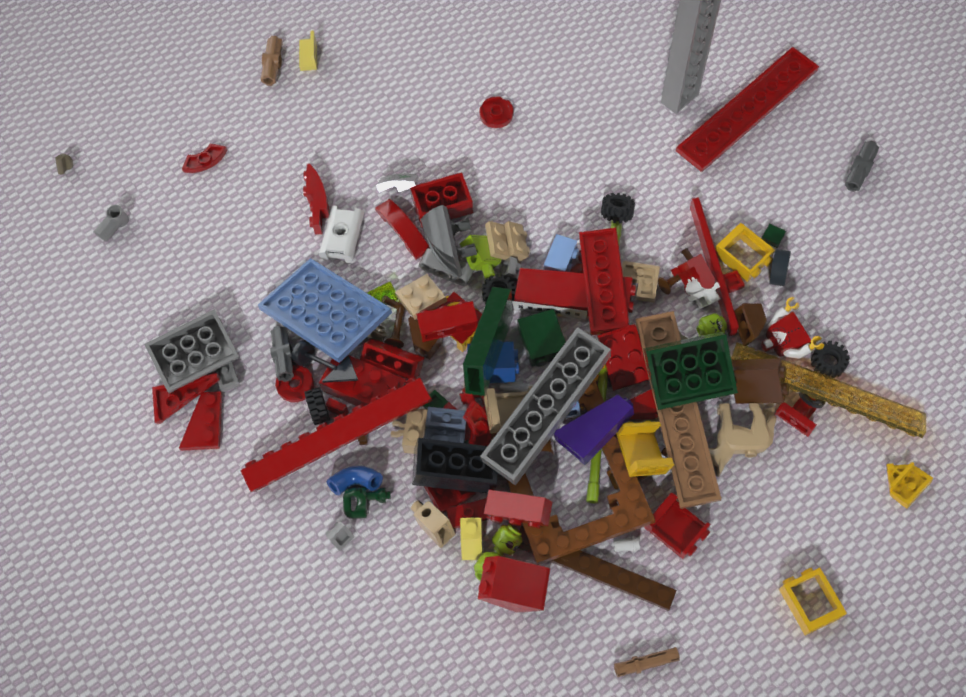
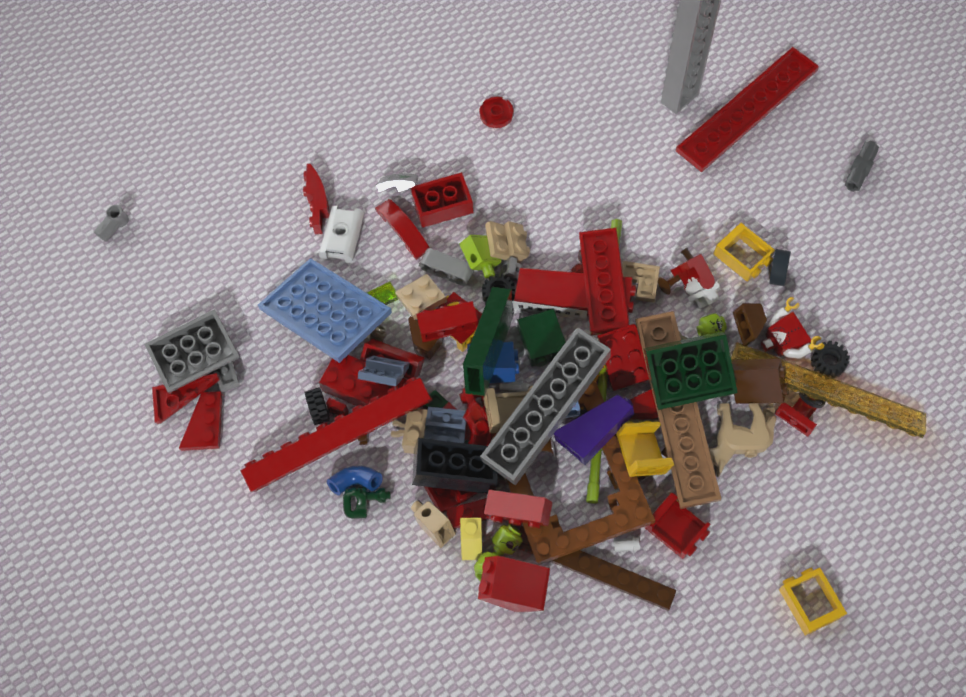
dark tan plate [55,153,73,175] -> none
red tile [182,143,227,173] -> none
medium nougat piece [261,36,283,86] -> none
dark grey piece [270,326,294,382] -> none
red tile [275,365,315,402] -> none
black piece [292,340,359,383] -> none
light yellow panel [299,30,317,71] -> none
light grey tile [325,522,354,551] -> none
reddish brown piece [382,295,405,348] -> none
dark grey piece [421,205,477,278] -> none
light blue brick [544,234,579,272] -> none
black tyre [601,193,635,223] -> none
medium nougat pin [614,647,680,678] -> none
red tile [690,197,739,336] -> none
red tile [723,270,745,293] -> none
dark green tile [761,223,786,248] -> none
yellow slope [886,462,933,509] -> none
none -> sand blue slope [358,356,410,386]

